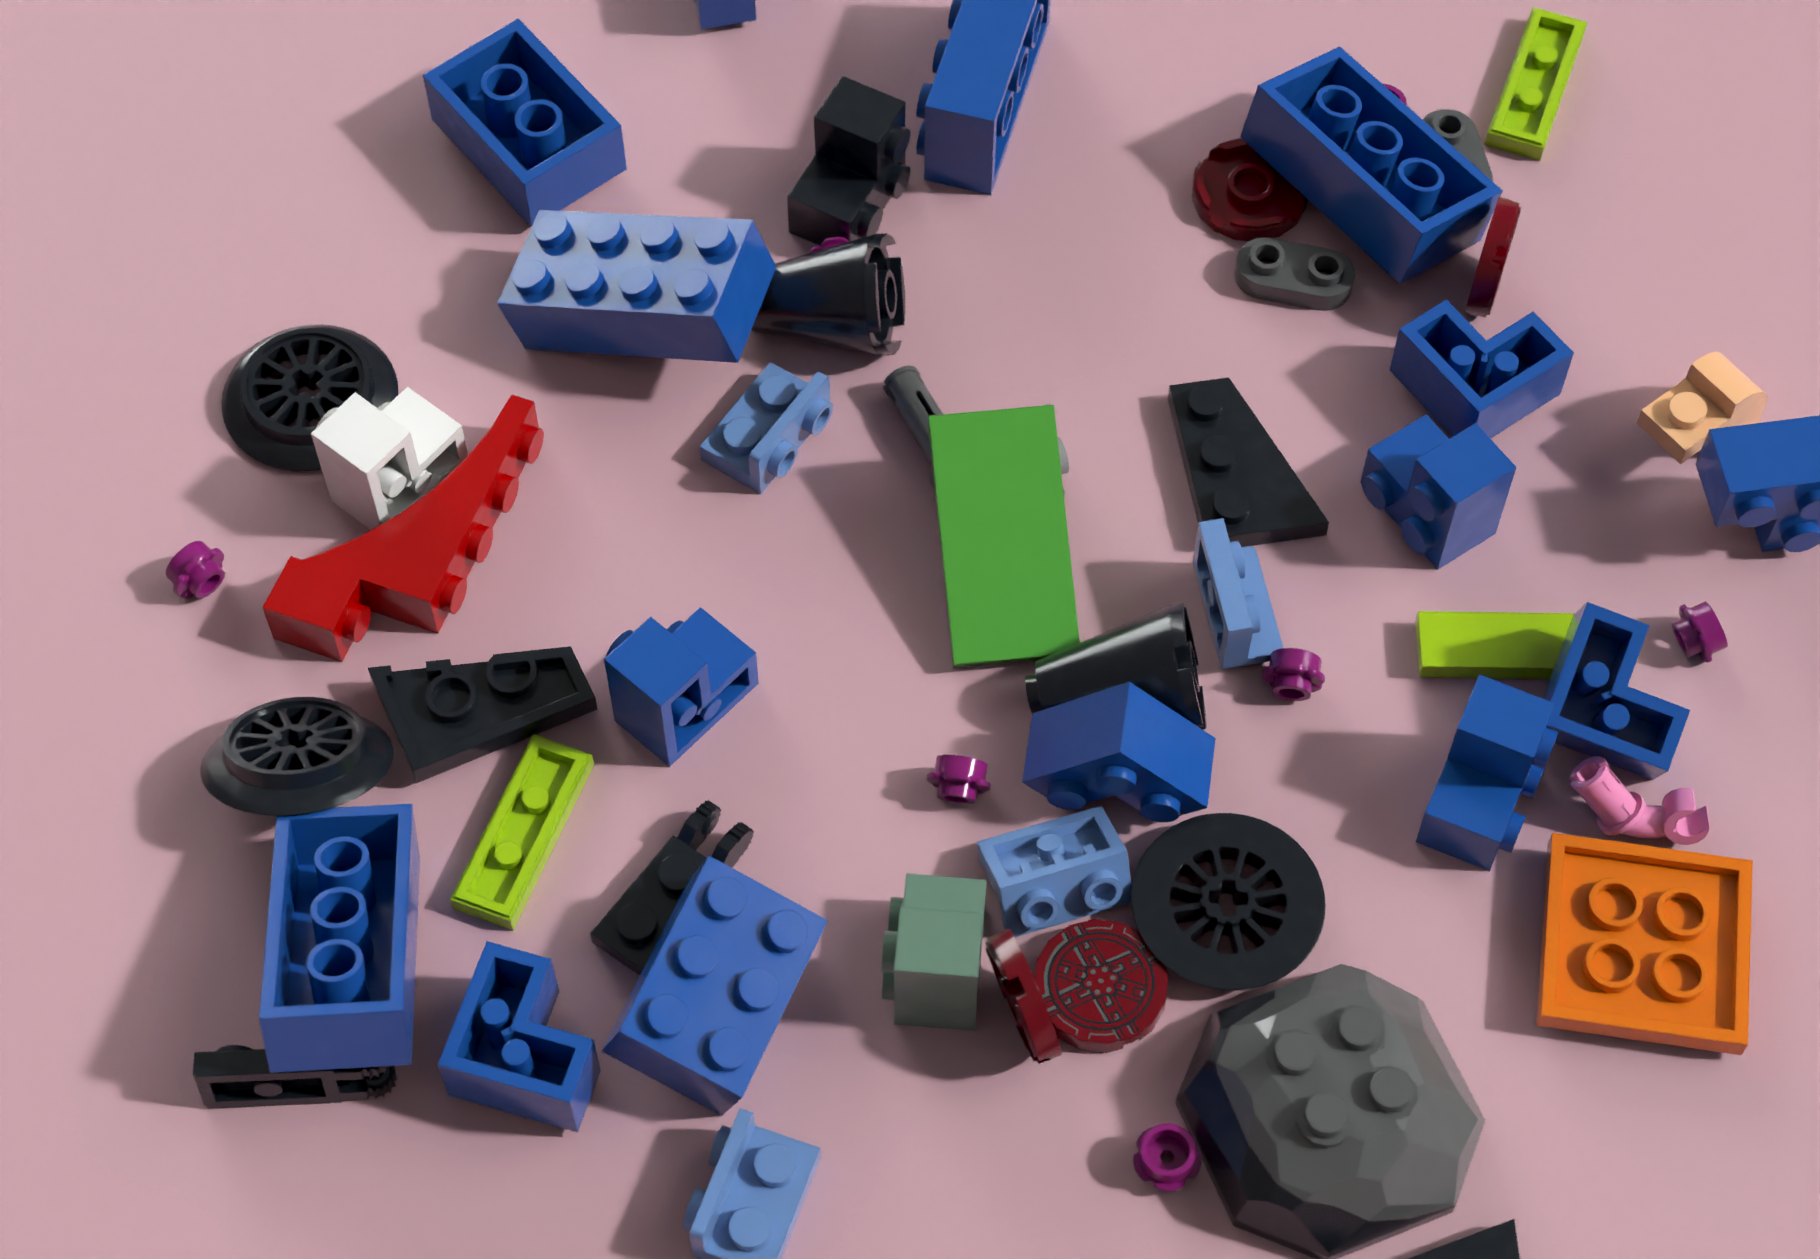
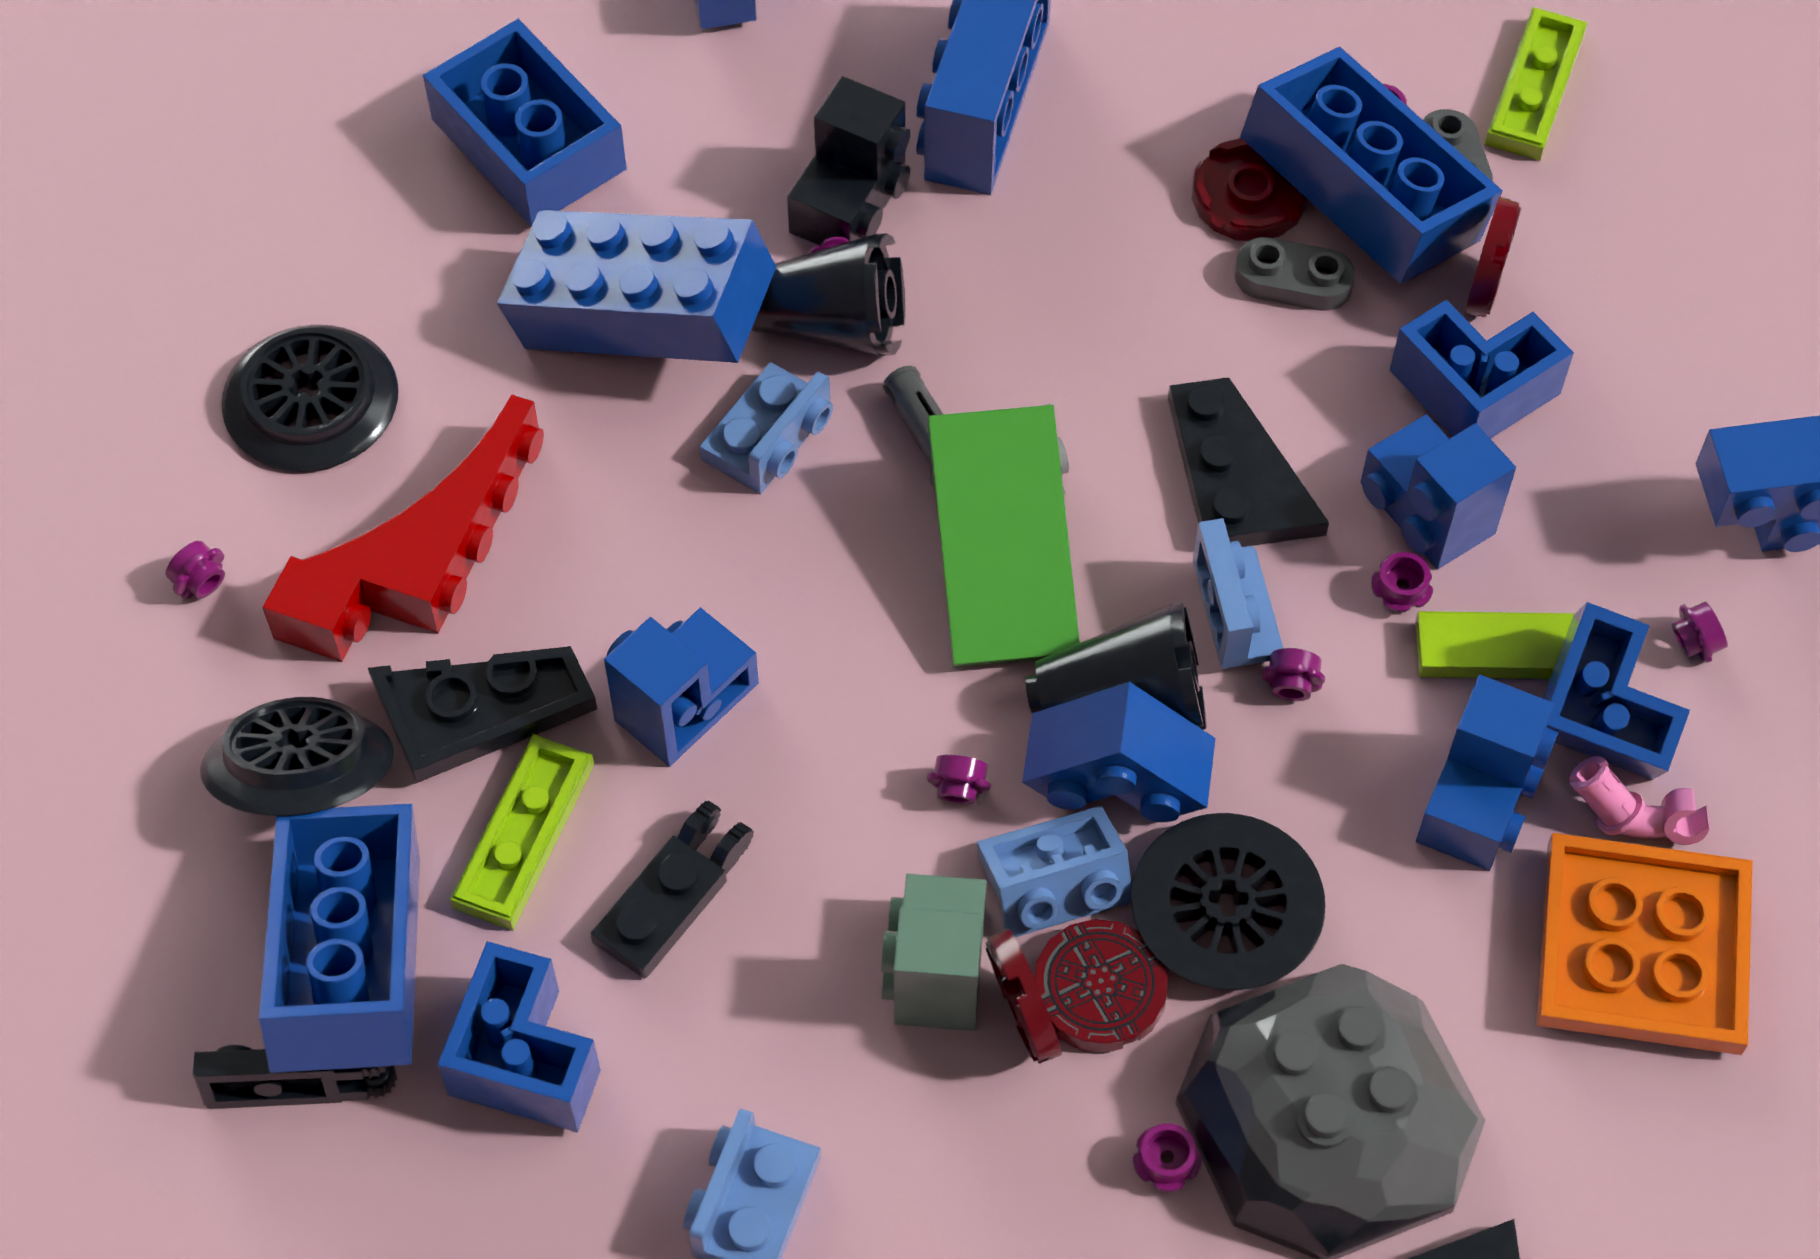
white brick [311,387,468,530] -> none
blue brick [602,855,828,1116] -> none
light nougat brick [1636,352,1767,464] -> none
none -> magenta plate [1371,552,1433,612]

